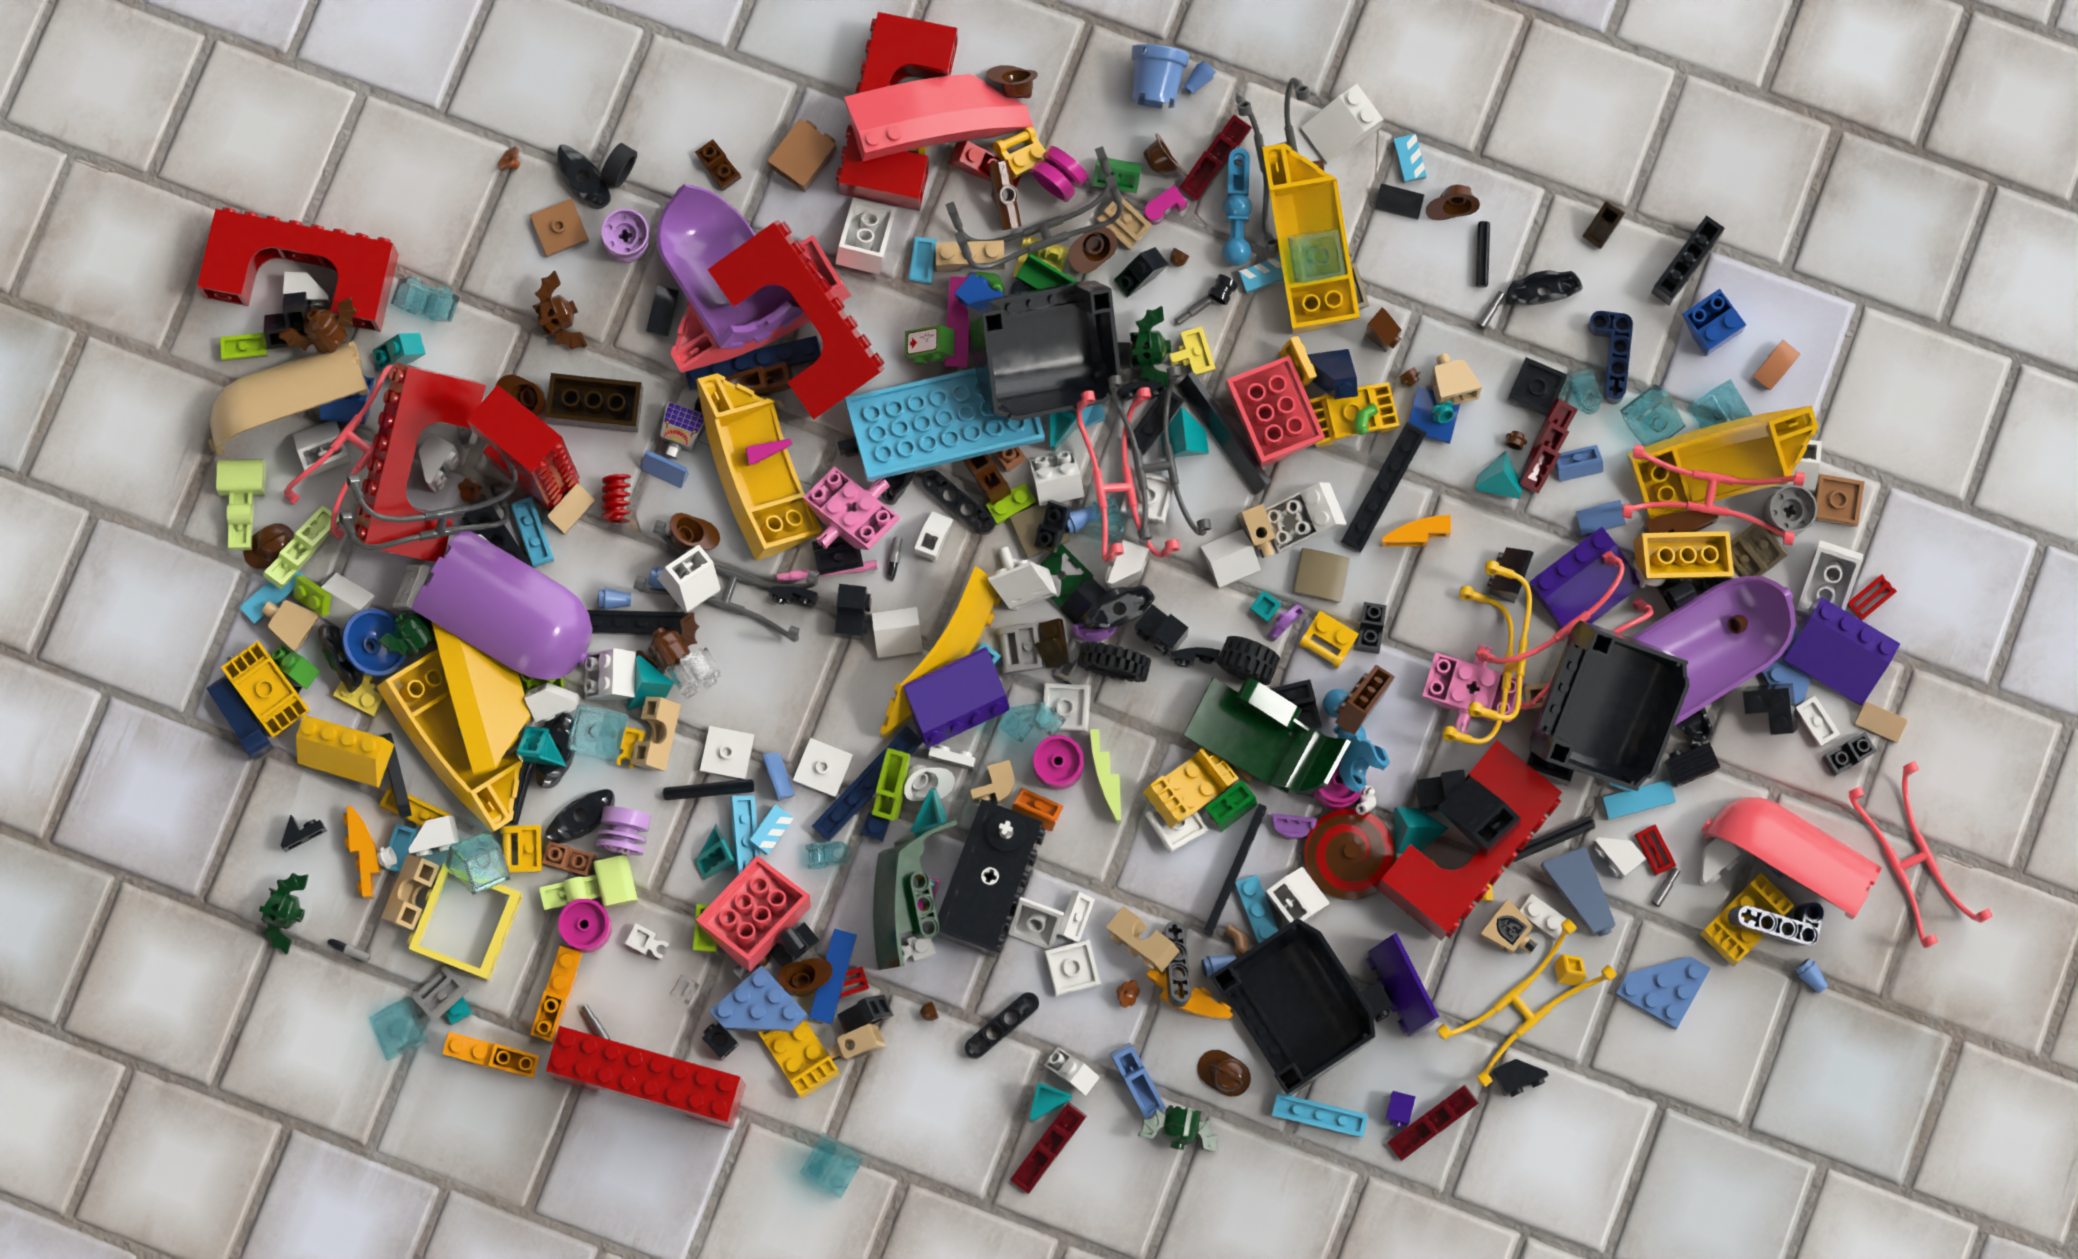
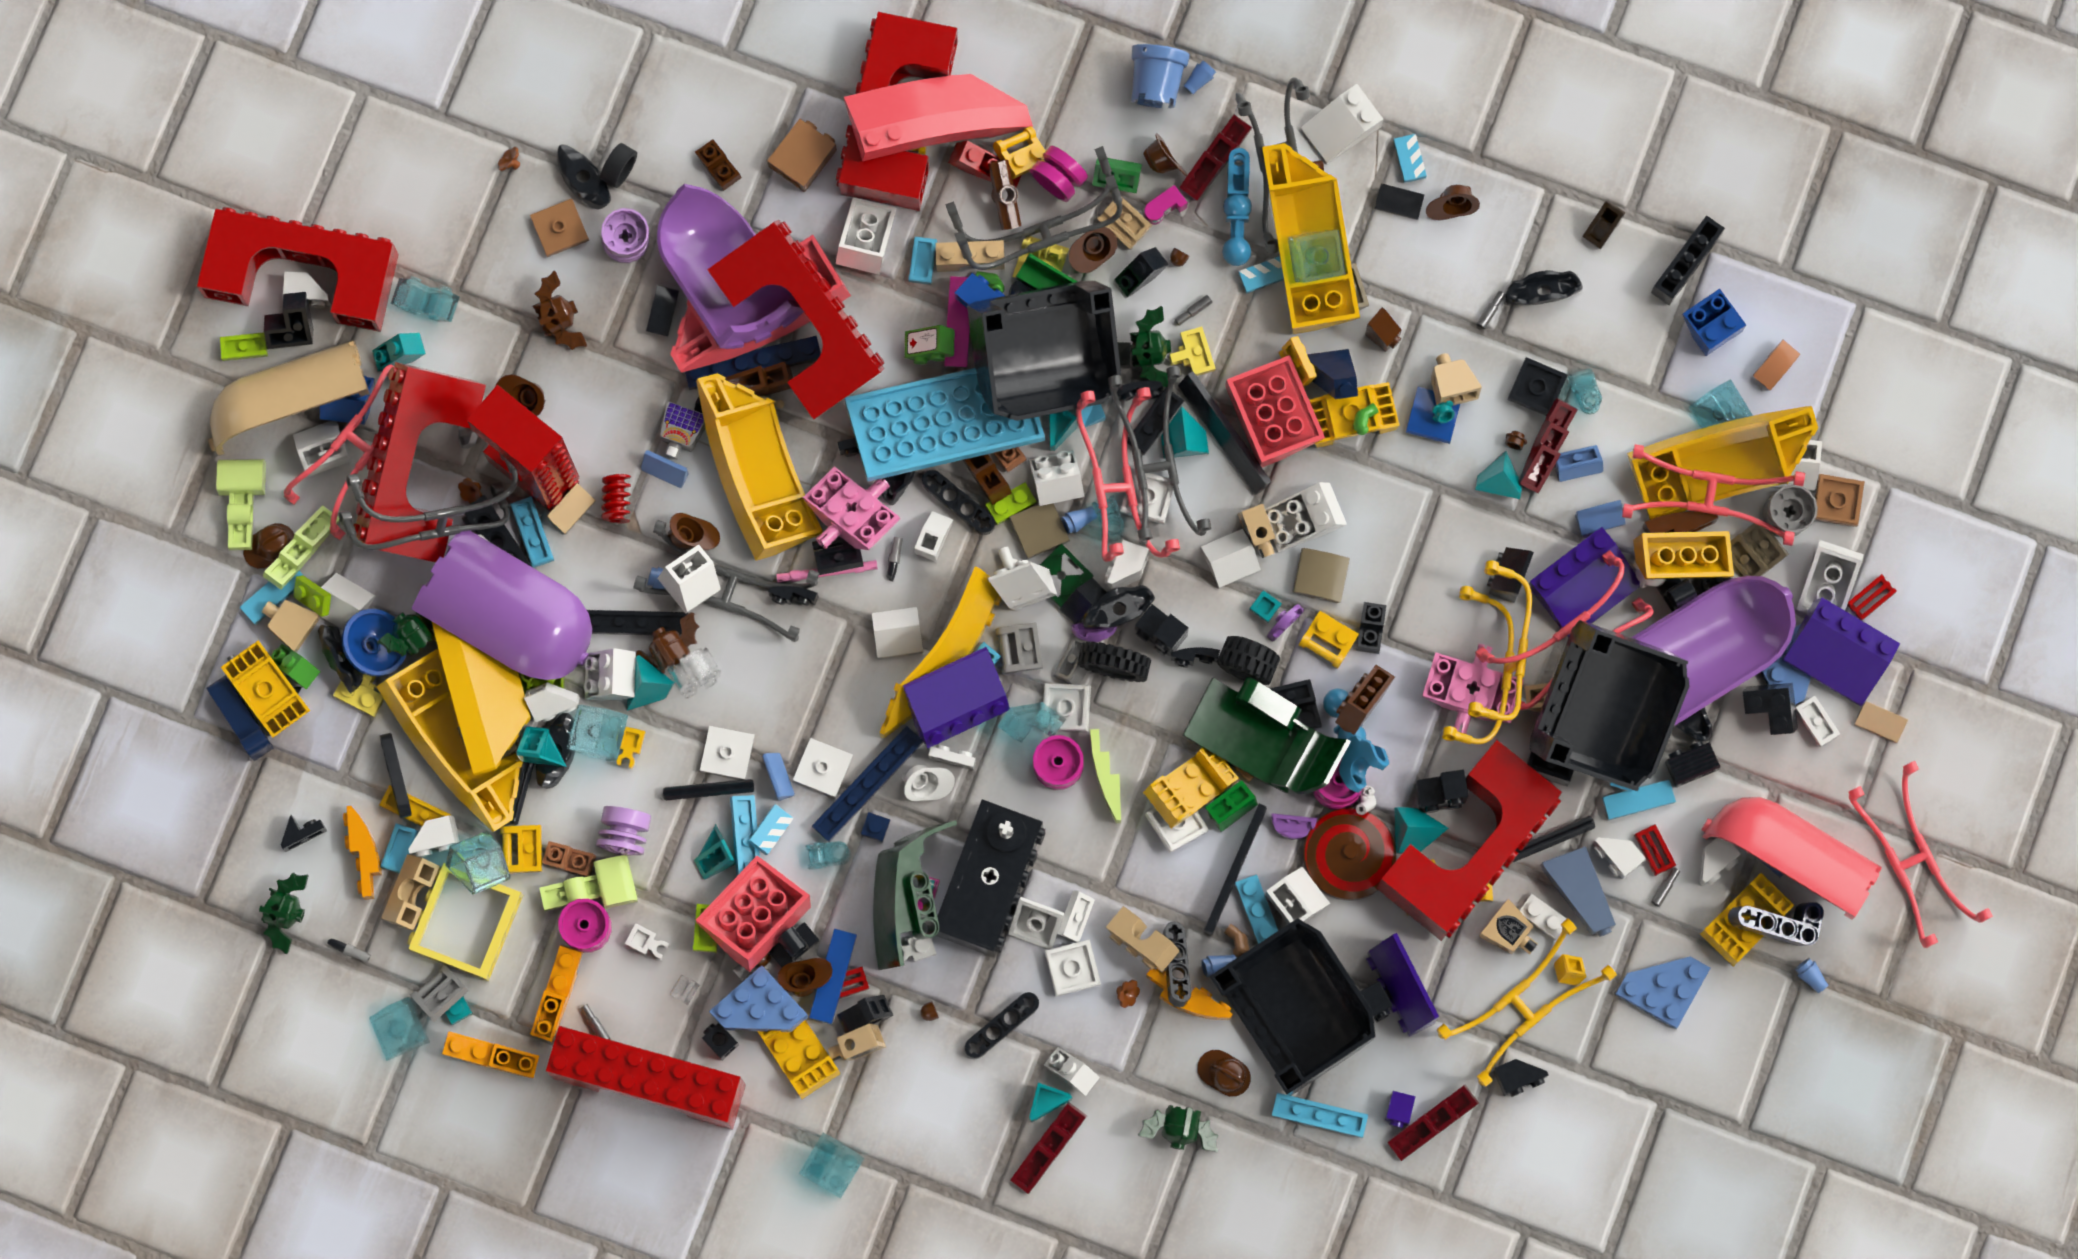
reddish brown helmet [279,297,357,354] -> none
yellow slope [296,715,394,788] -> none
white plate [377,847,397,869] -> none
white plate [392,564,430,611] -> none
white slope [419,432,460,494] -> none
dark brown brick [545,373,644,433] -> none
black piece [546,789,615,844] -> none
medium blue cone [598,587,631,610] -> none
tan arch [631,696,681,771] -> none
dark pink slope [746,438,792,466] -> none
black brick [834,584,872,640] -> none
lime slope [872,748,910,821] -> none
teal slope [910,788,948,833] -> none
tan brick [970,760,1015,804] -> none
reddish brown piece [987,65,1038,98] -> none
orange slope [1011,787,1064,831] -> none
black slope [1034,500,1072,552] -> none
dark brown slope [1035,618,1070,669] -> none
medium blue slope [1109,1043,1166,1119] -> none
black wheel [1208,274,1238,305] -> none
black tile [1341,422,1427,553] -> none
light orange slope [1381,515,1451,547] -> none
reddish brown plate [1399,367,1421,387] -> none
black slope [1437,776,1521,857] -> none
black axle [1476,221,1490,288] -> none
dark blue beam [1588,311,1633,404] -> none
clear light blue slope [1619,384,1686,447] -> none
reddish brown hinge [1728,615,1748,634] -> none
black slope [1822,732,1877,777] -> none

